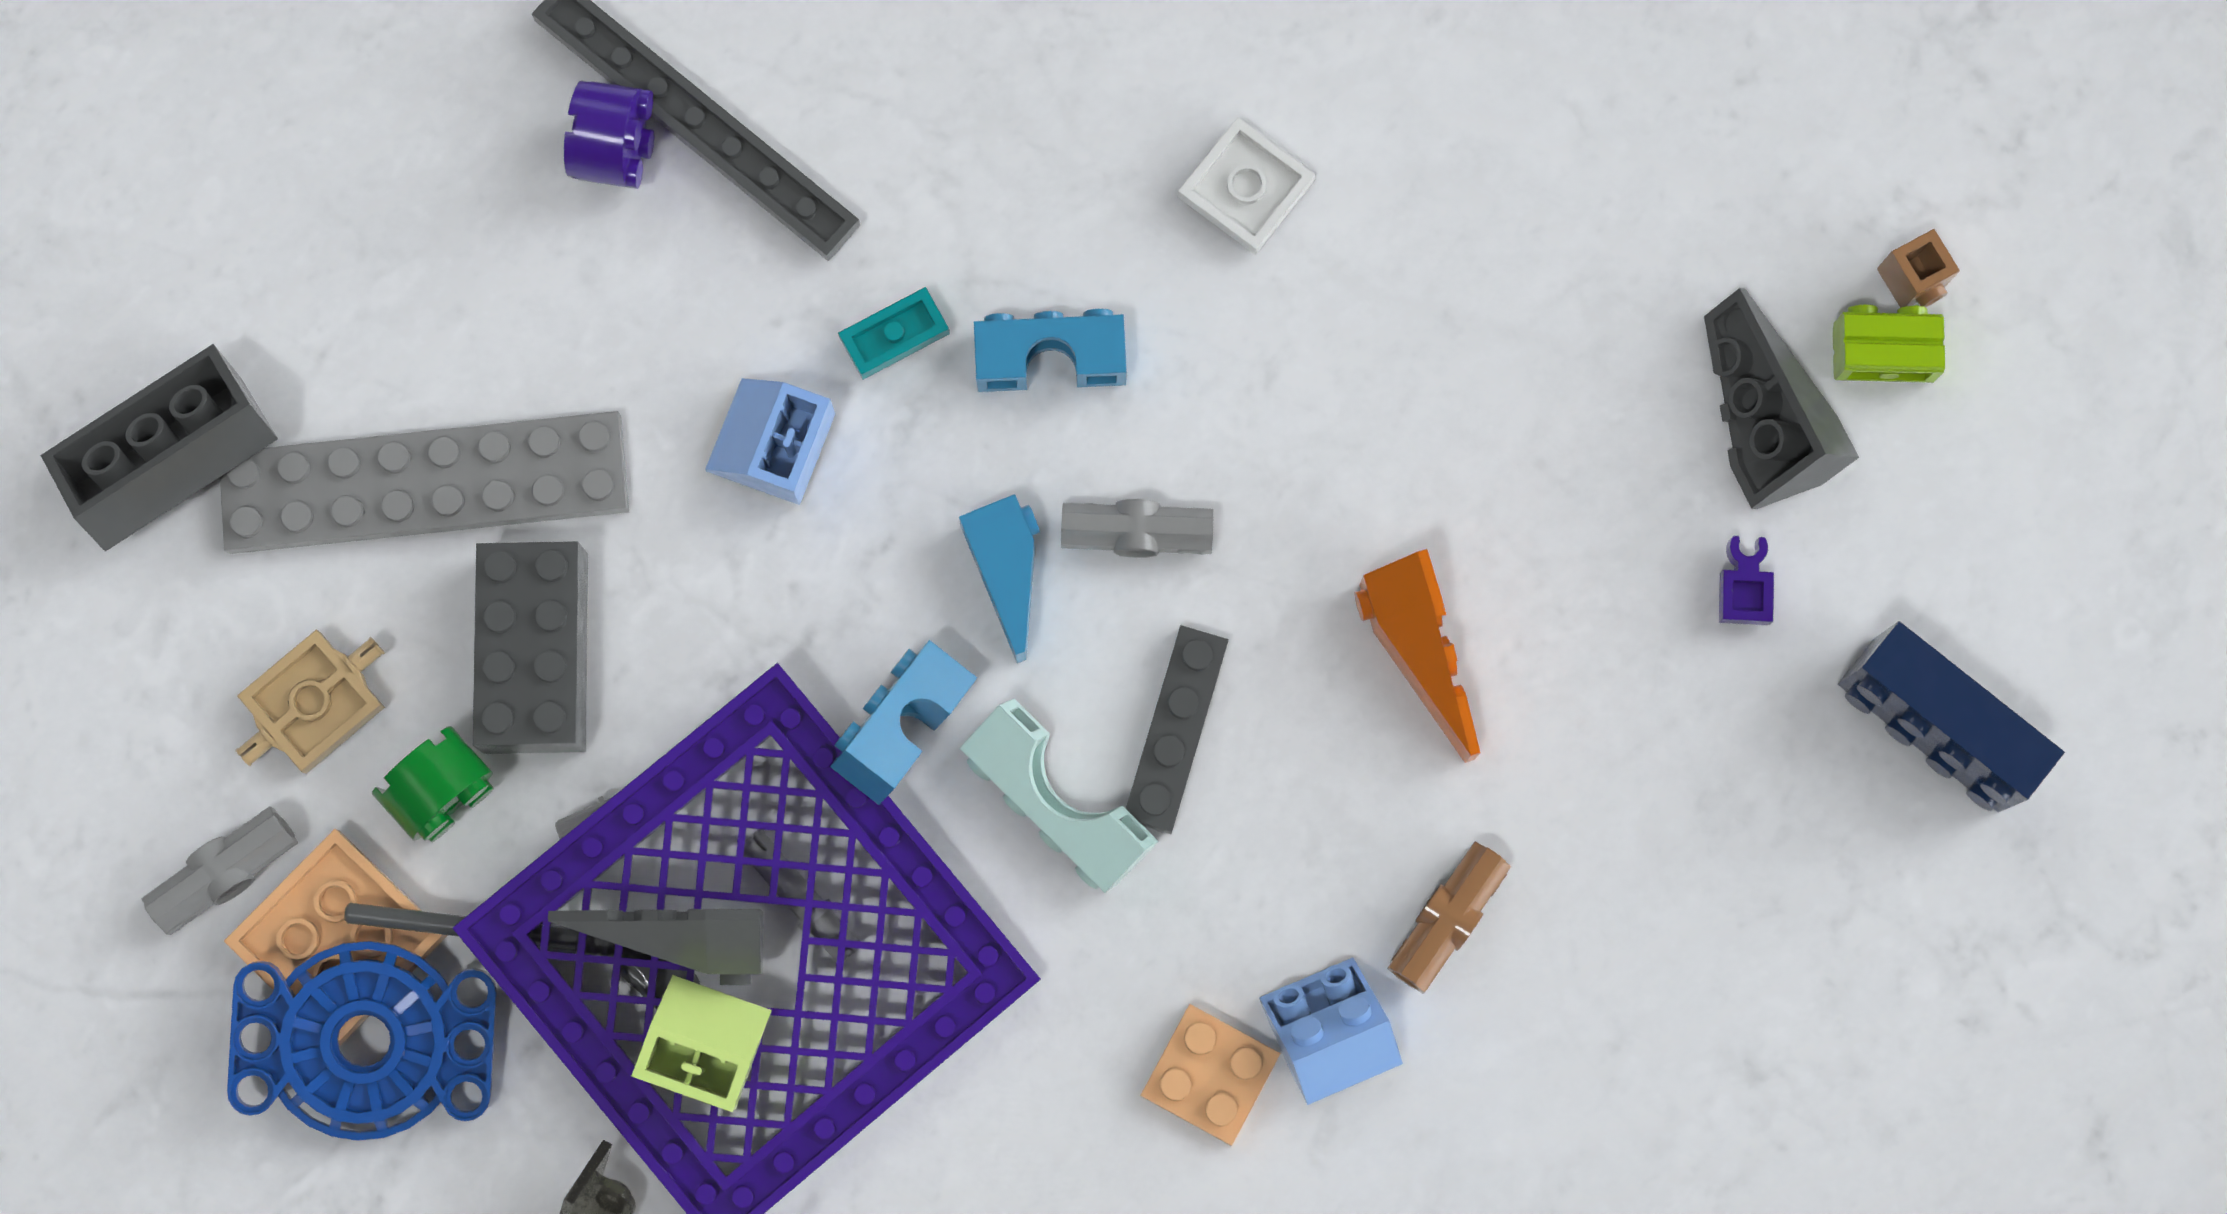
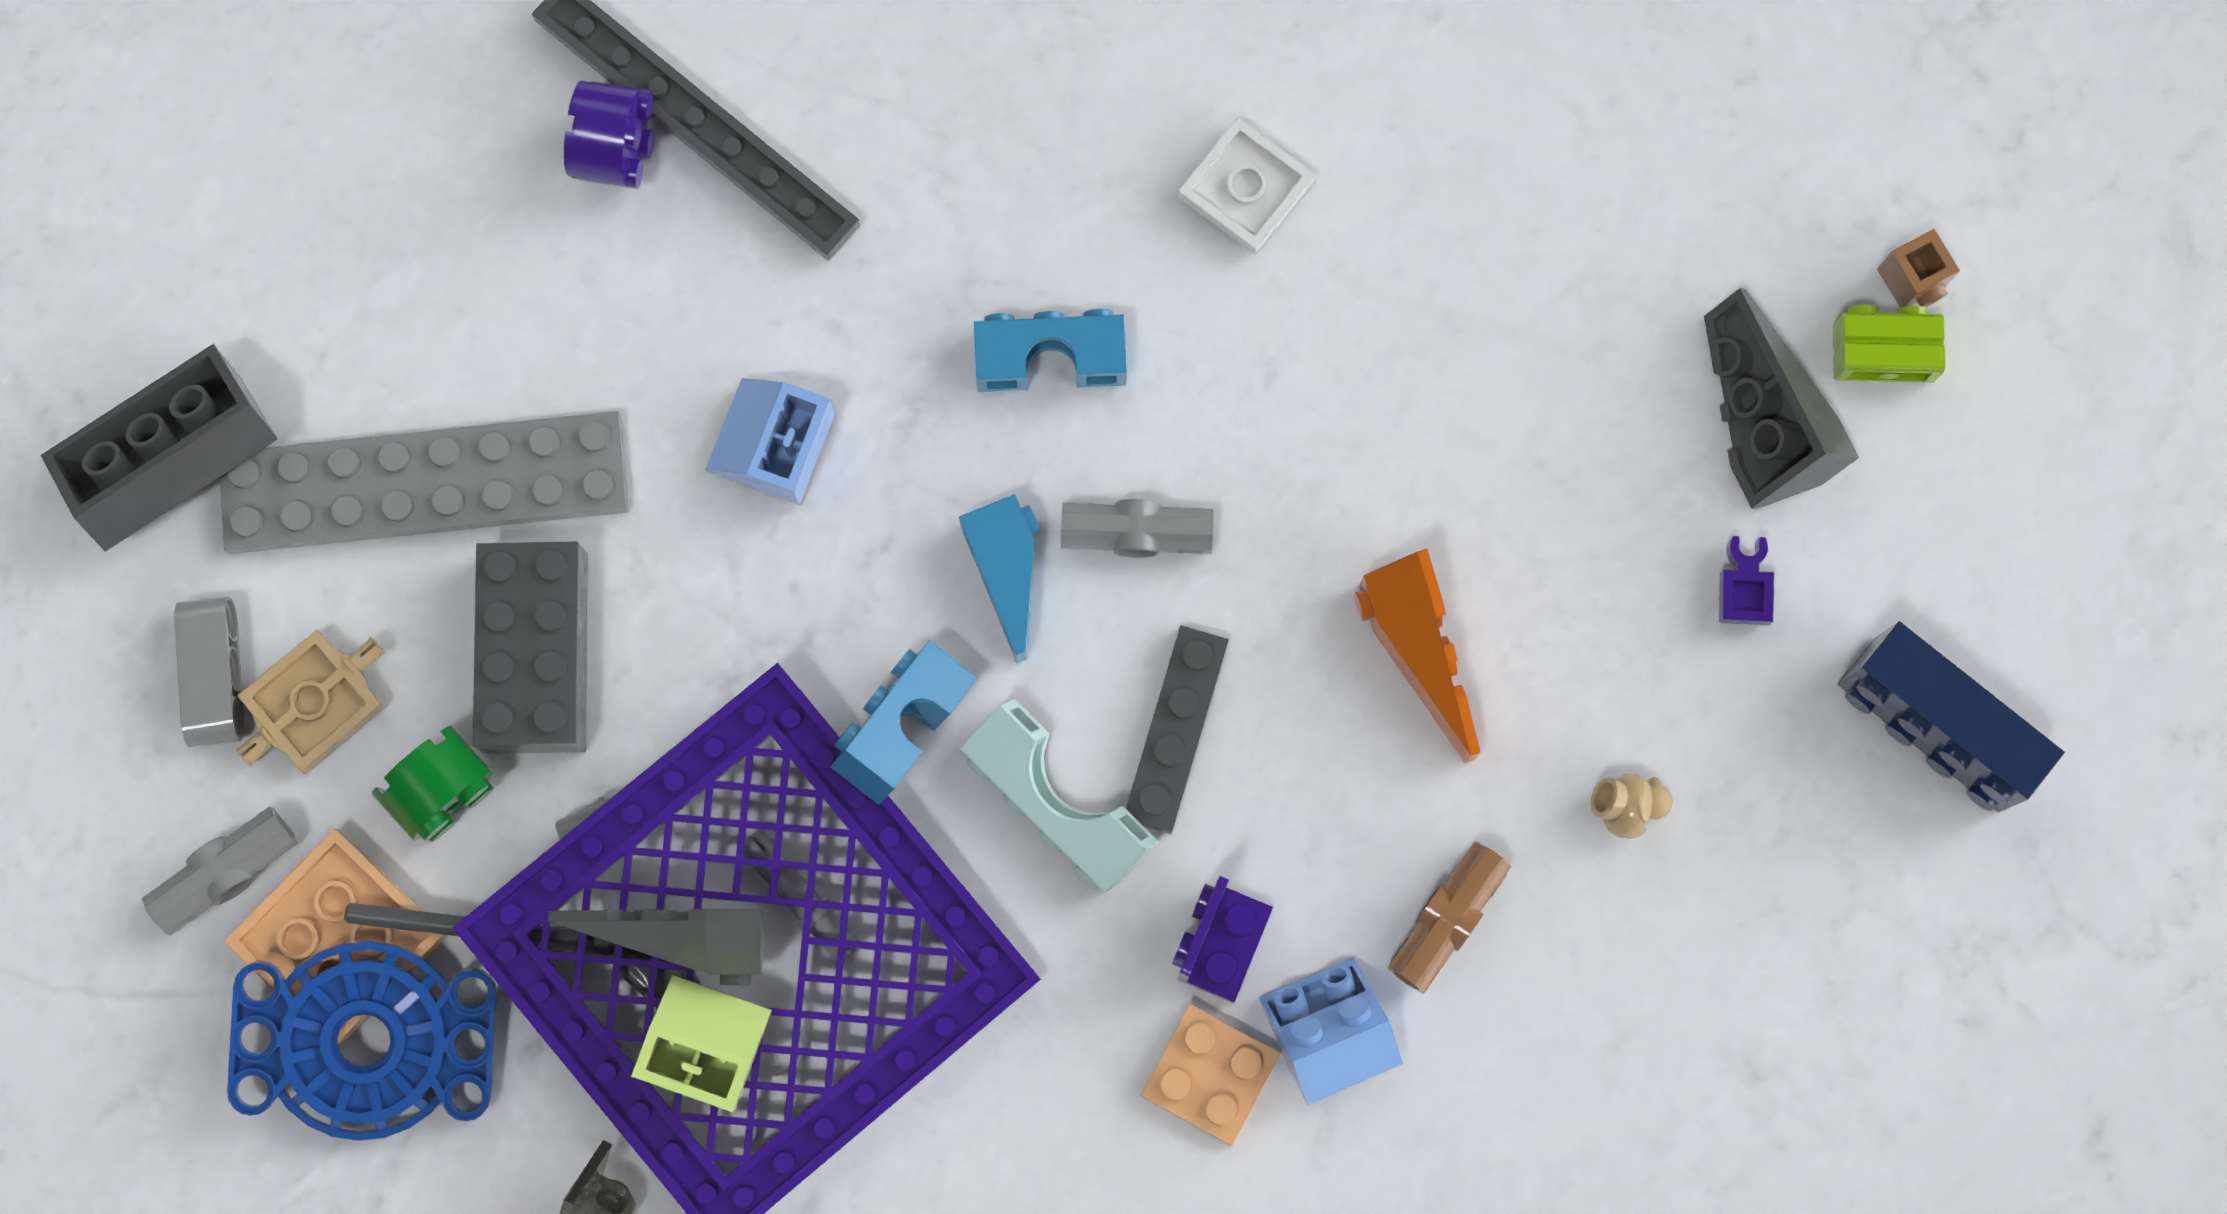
teal plate [838,287,950,380] -> none
none -> light grey beam [174,597,244,747]
none -> dark purple bracket [1172,876,1273,1004]
none -> tan animal [1591,774,1673,839]

